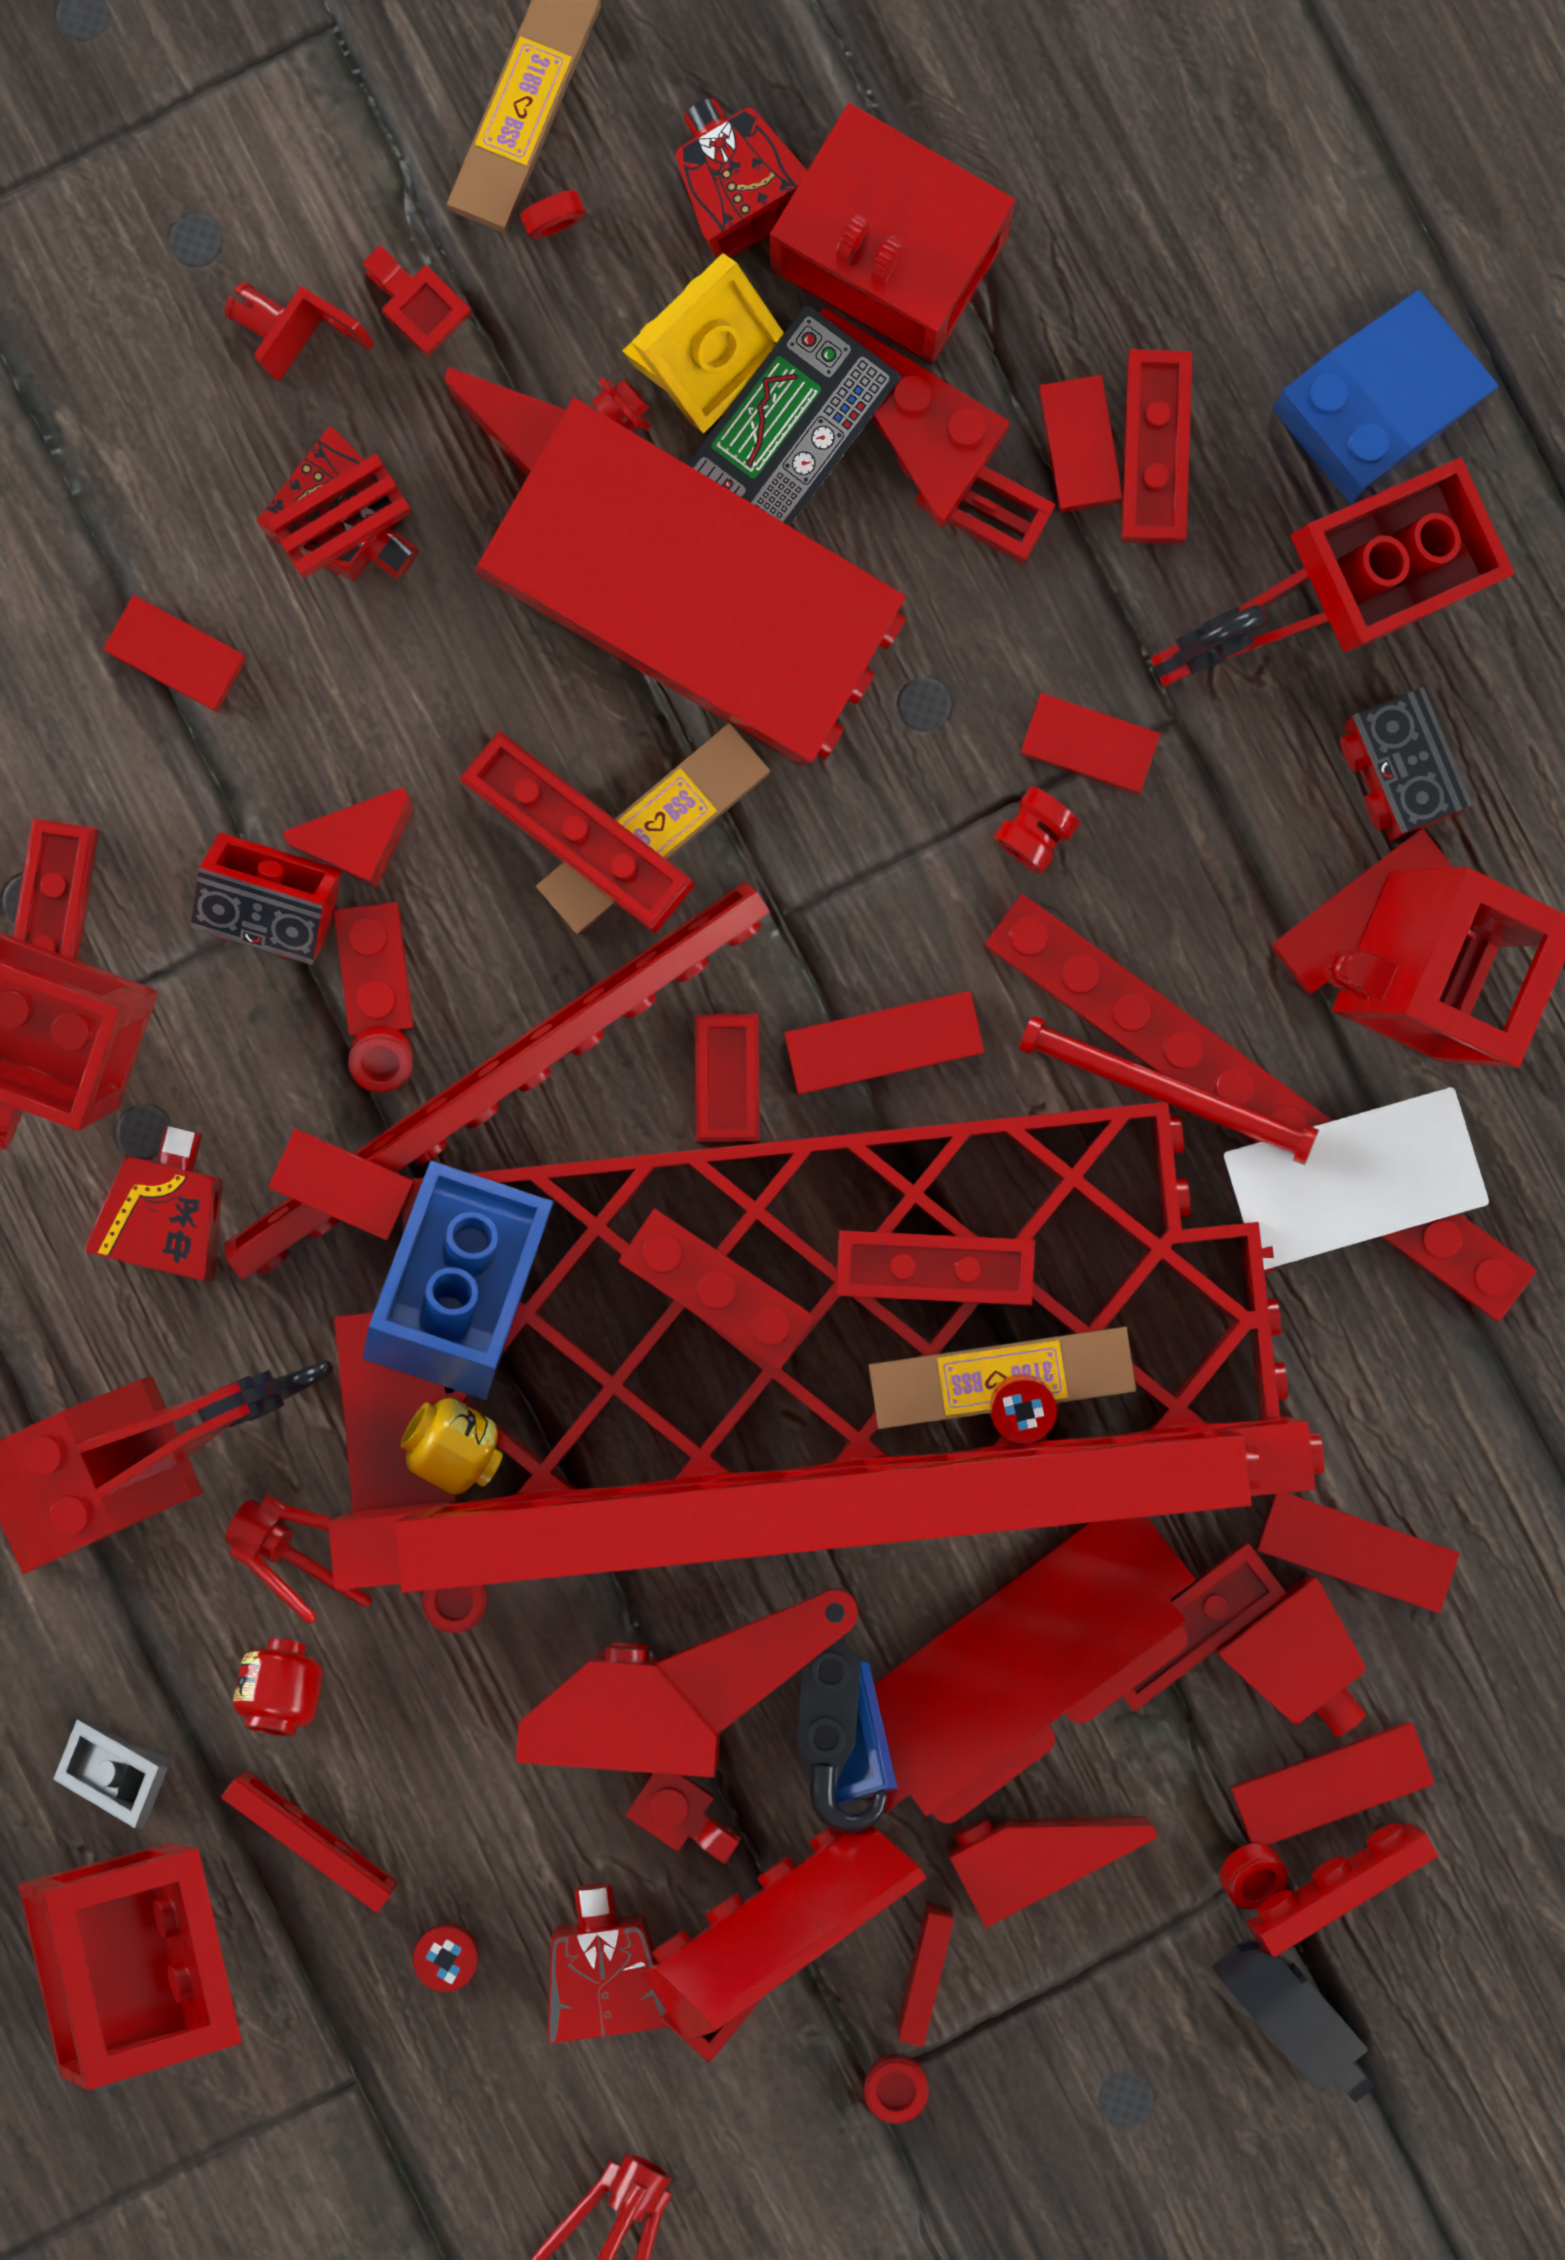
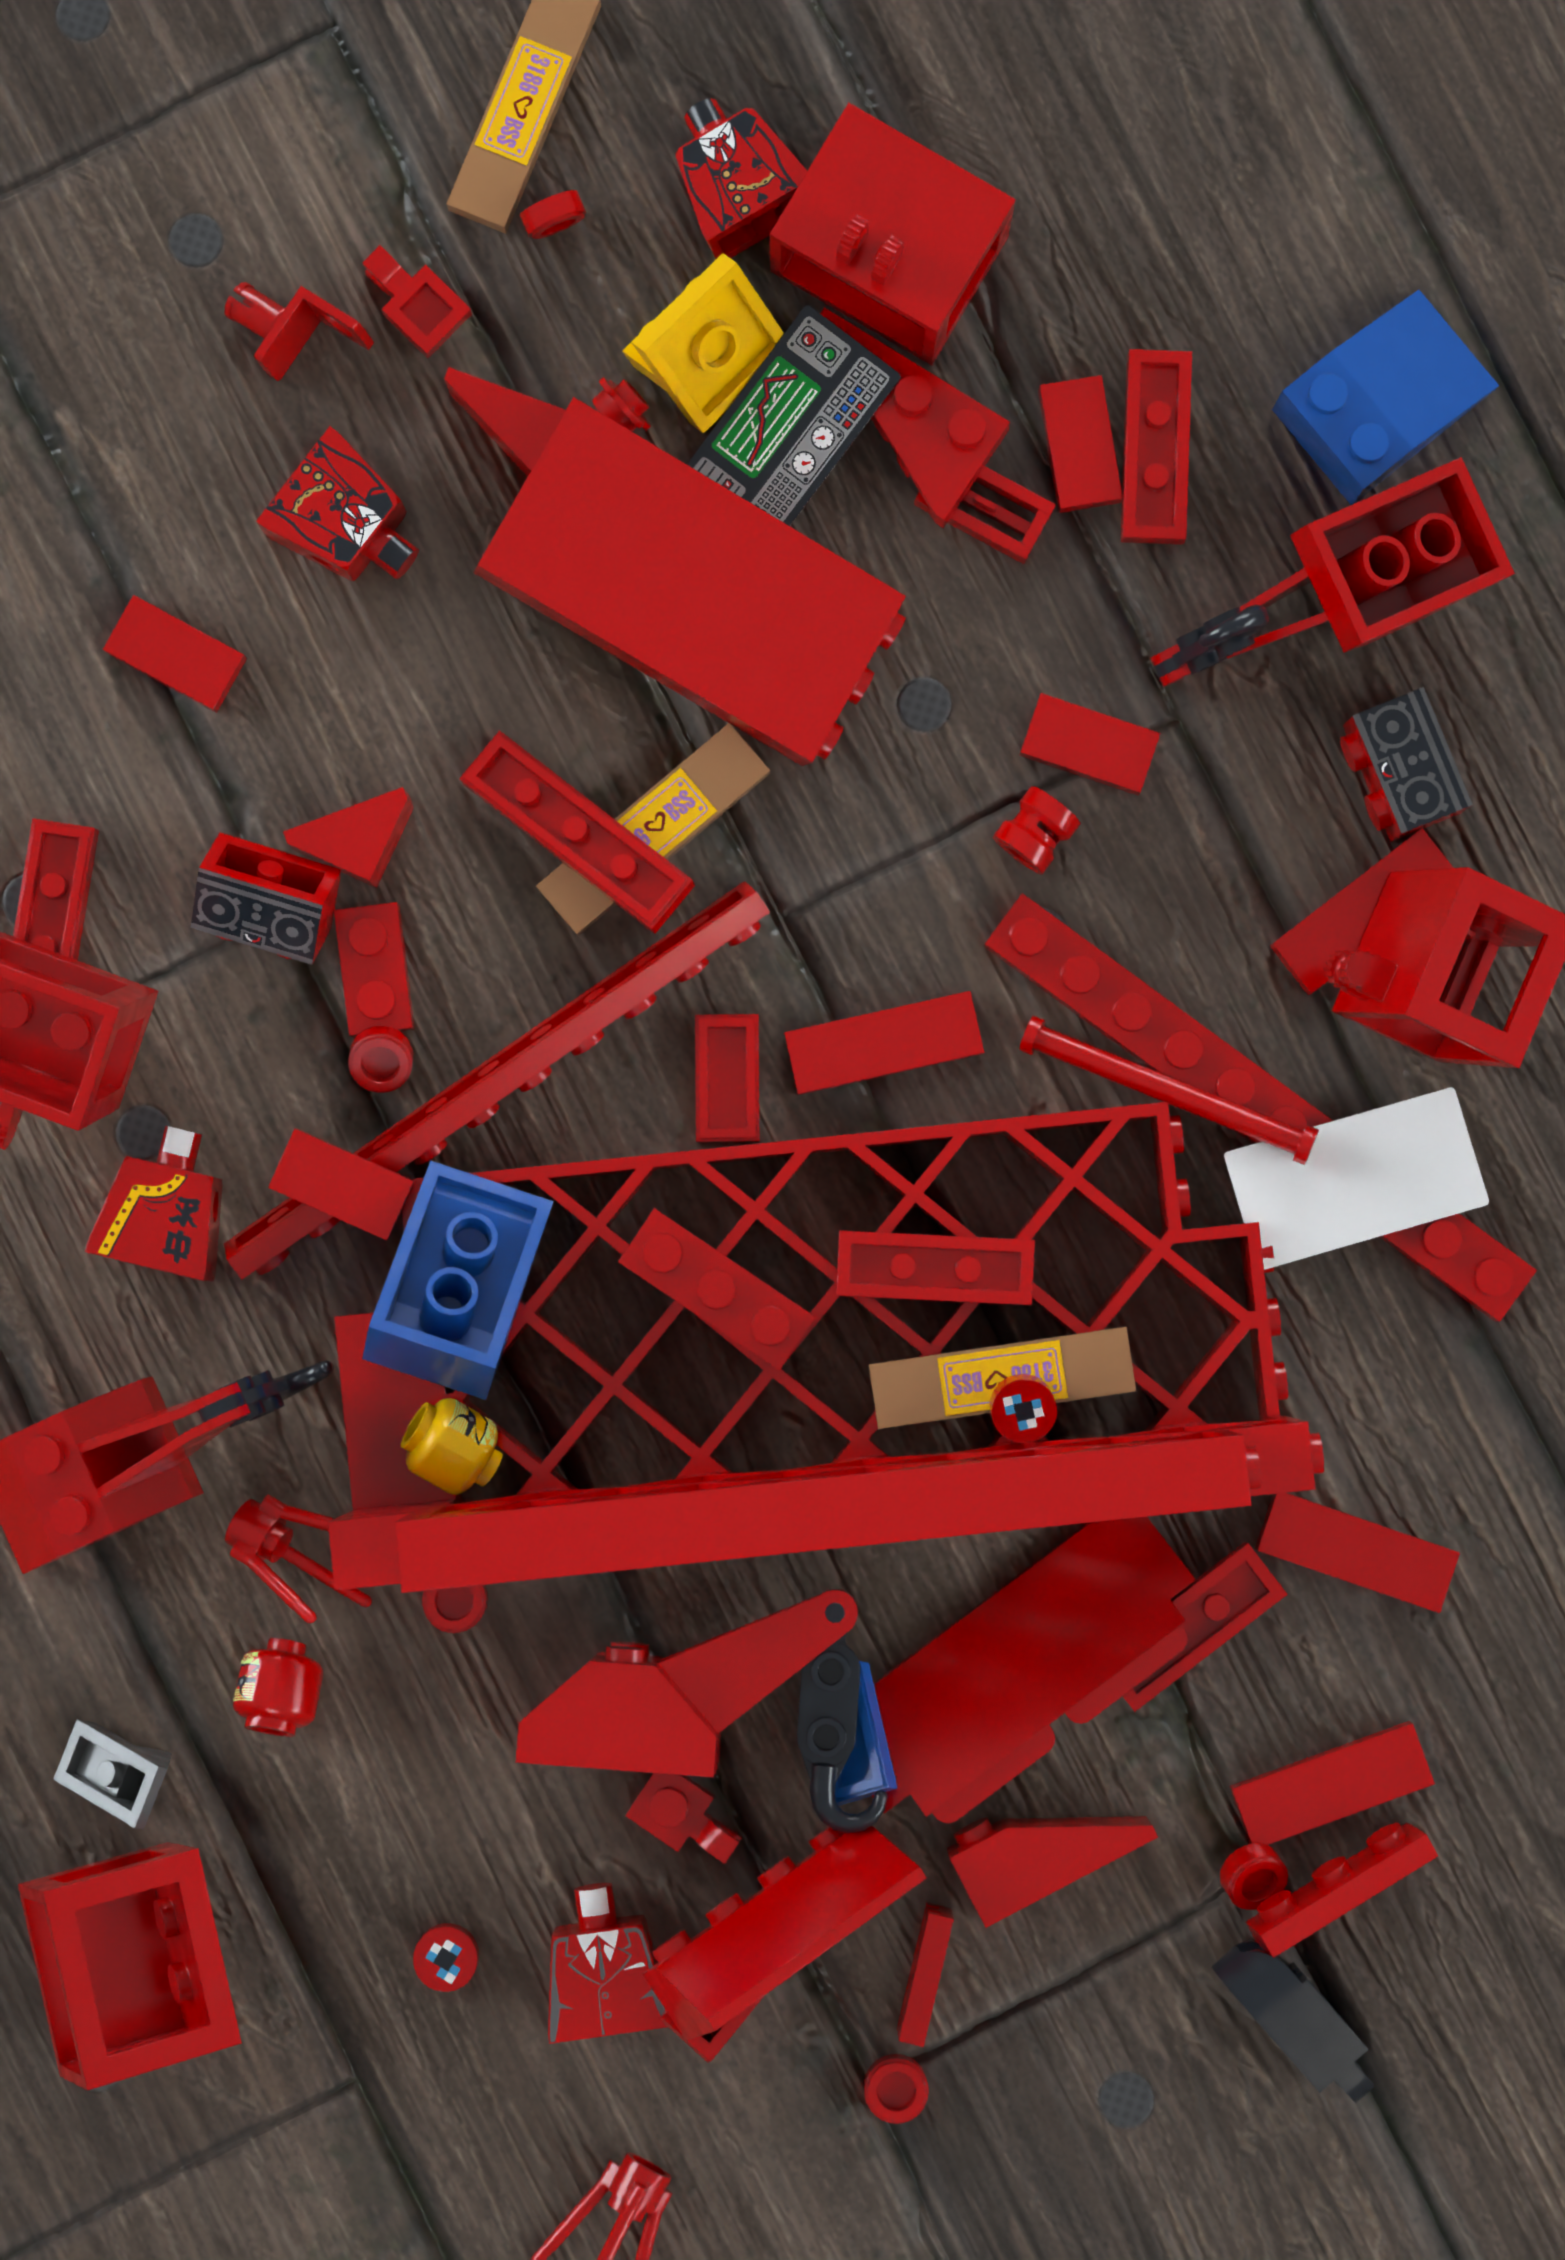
red tile [221,1770,398,1913] -> none
red tile [266,453,412,579] -> none
red torso [1215,1573,1366,1737] -> none

